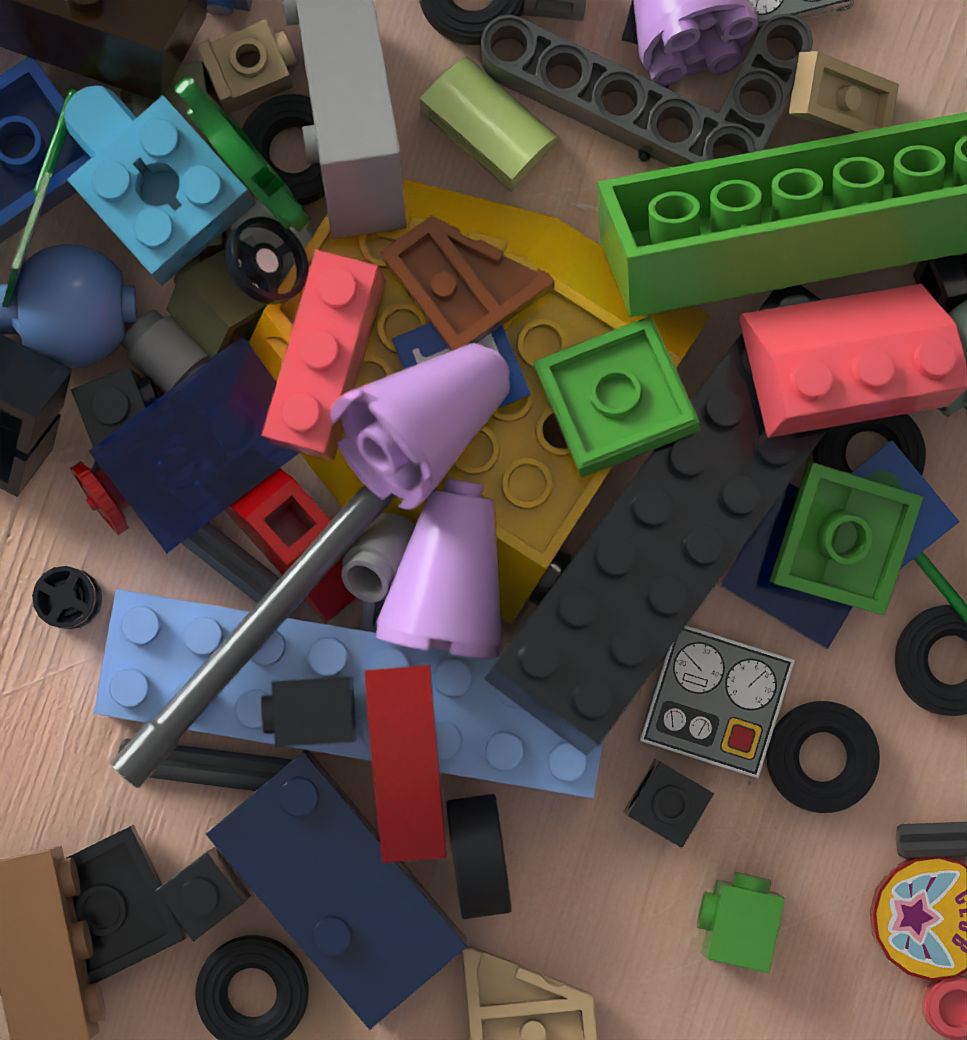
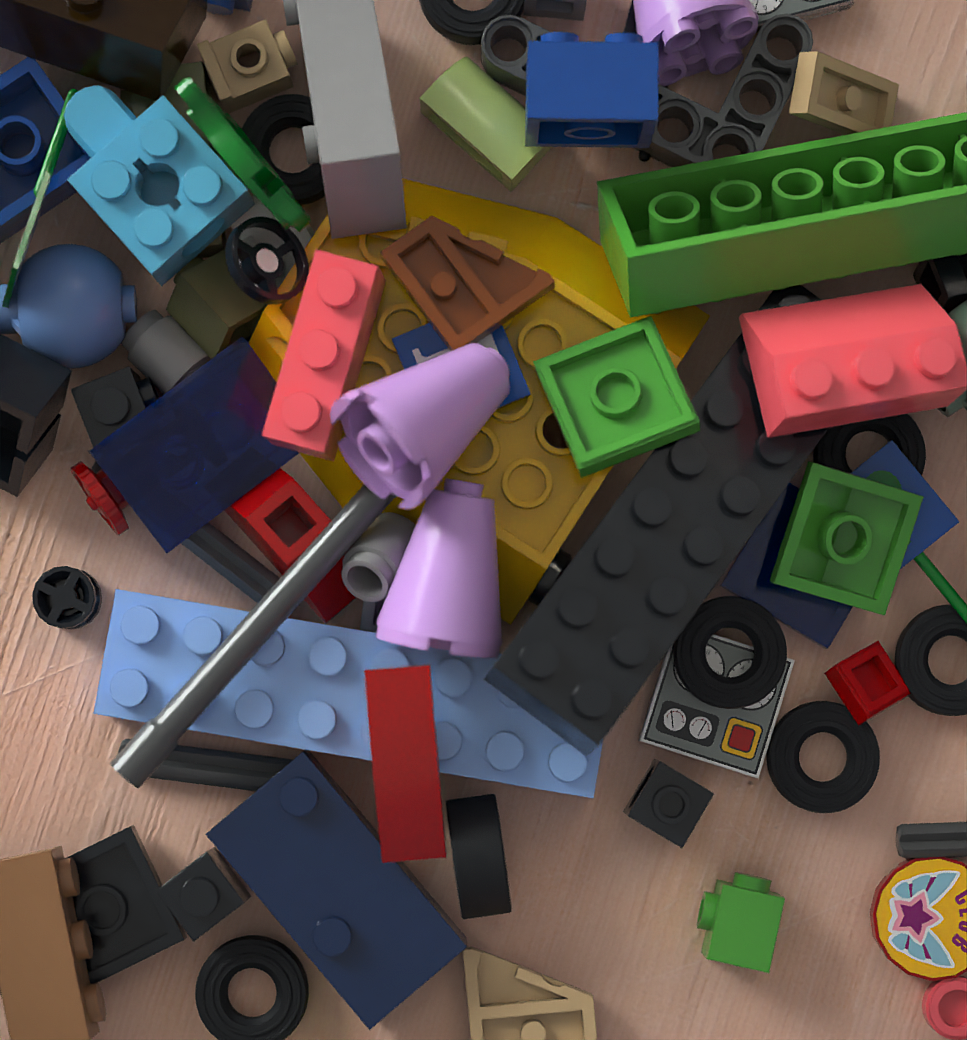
black brick [261,677,357,747] -> none
none -> blue brick [525,32,659,148]
none -> black tyre [673,596,787,709]
none -> red tile [824,641,911,726]

